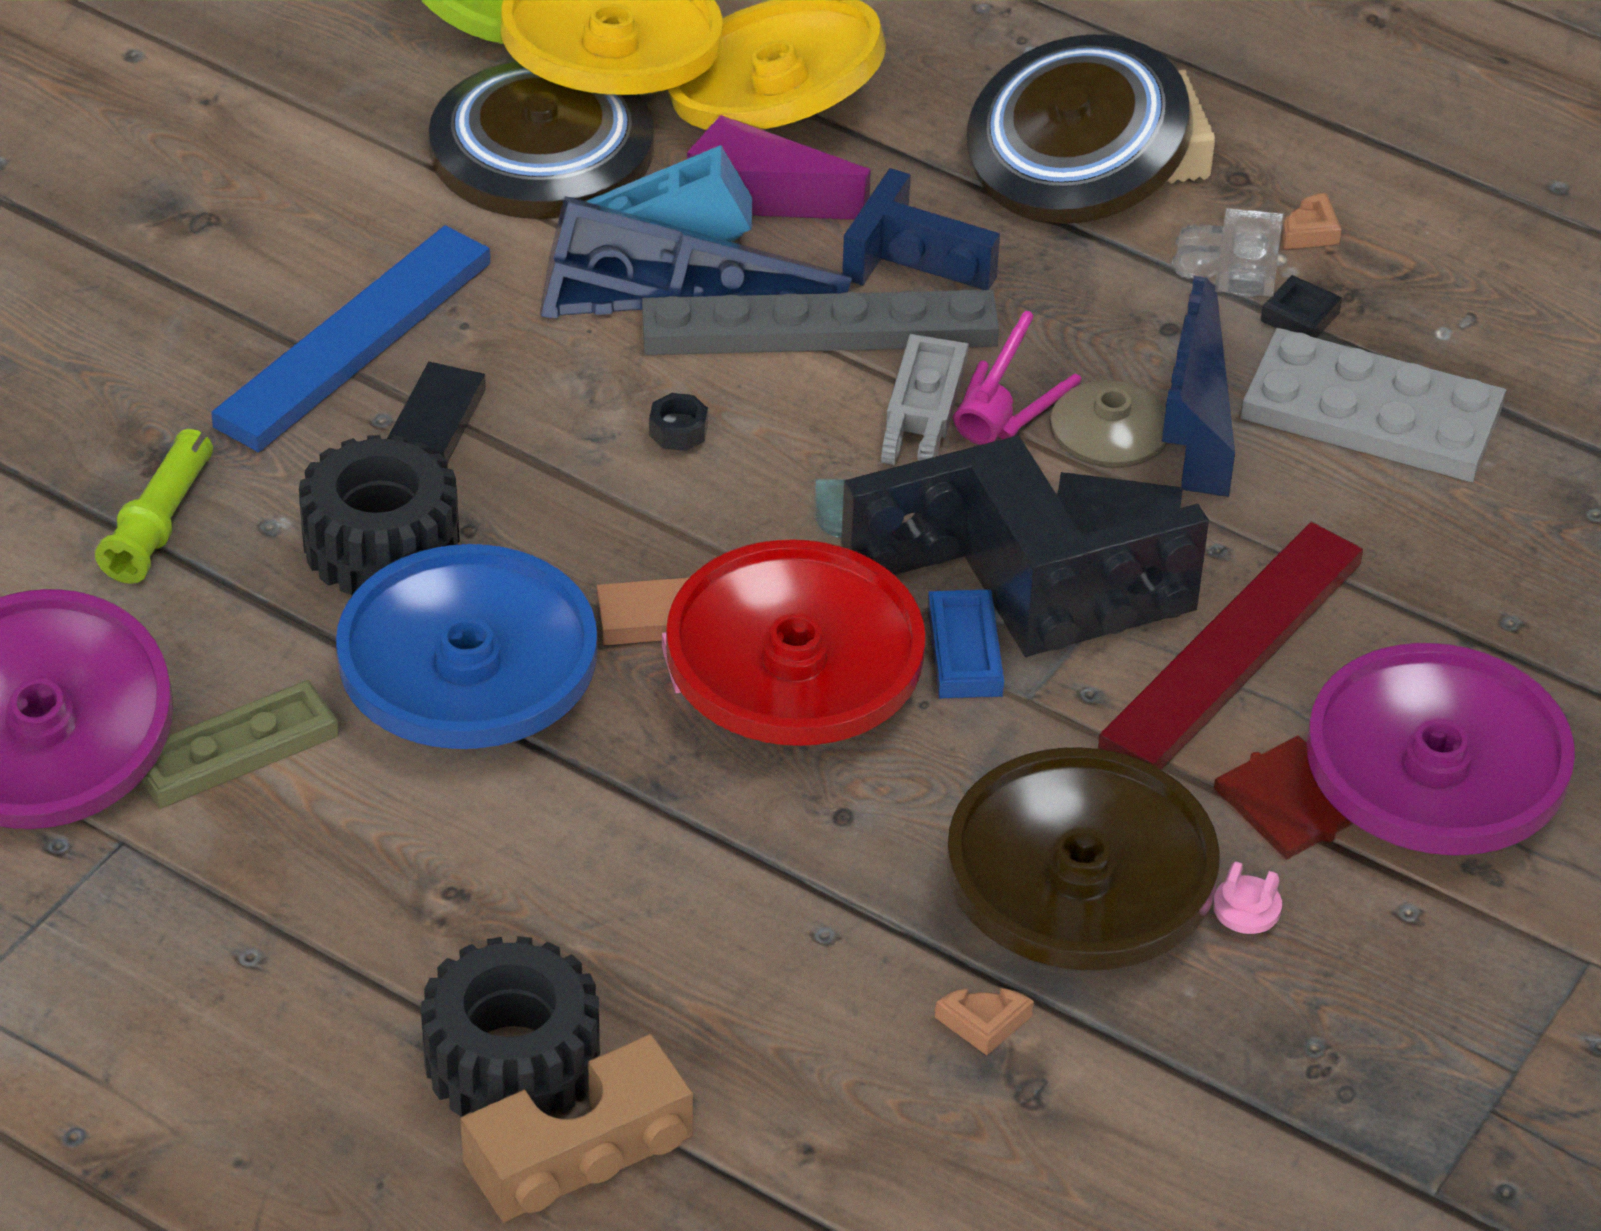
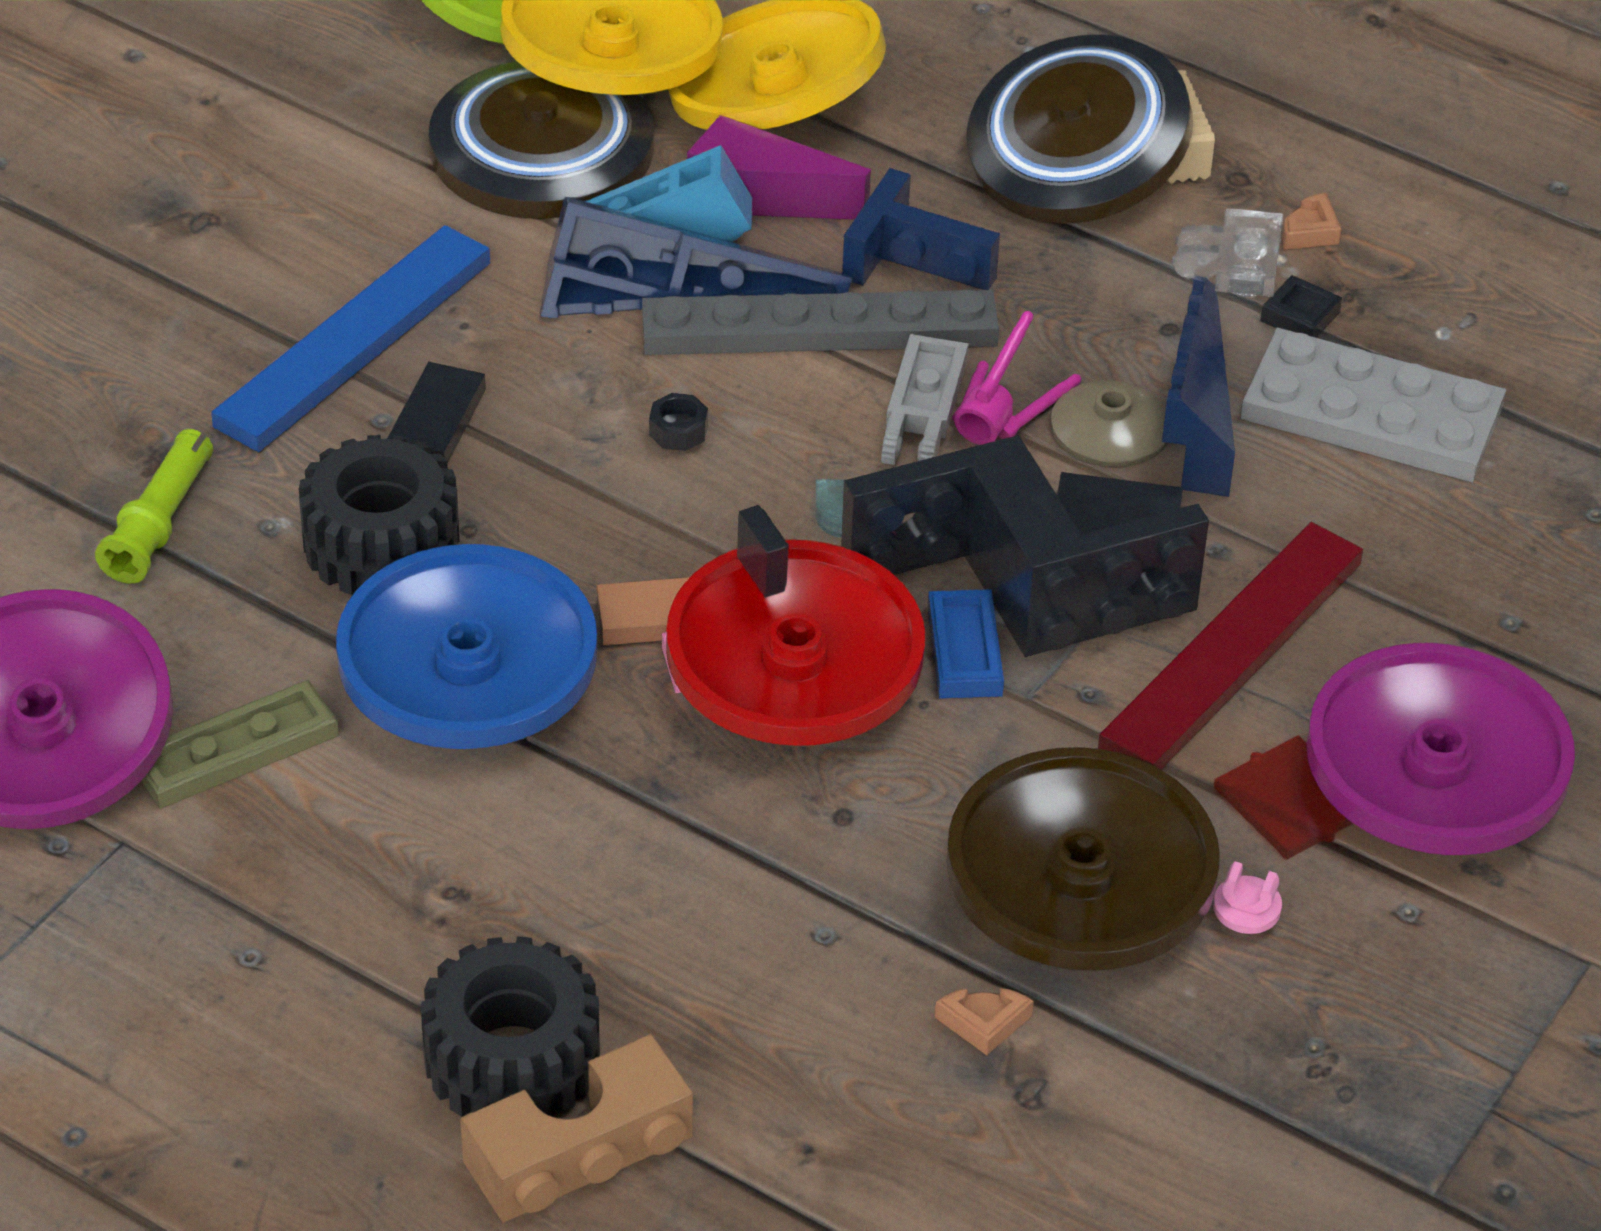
none -> black tile [737,505,789,598]

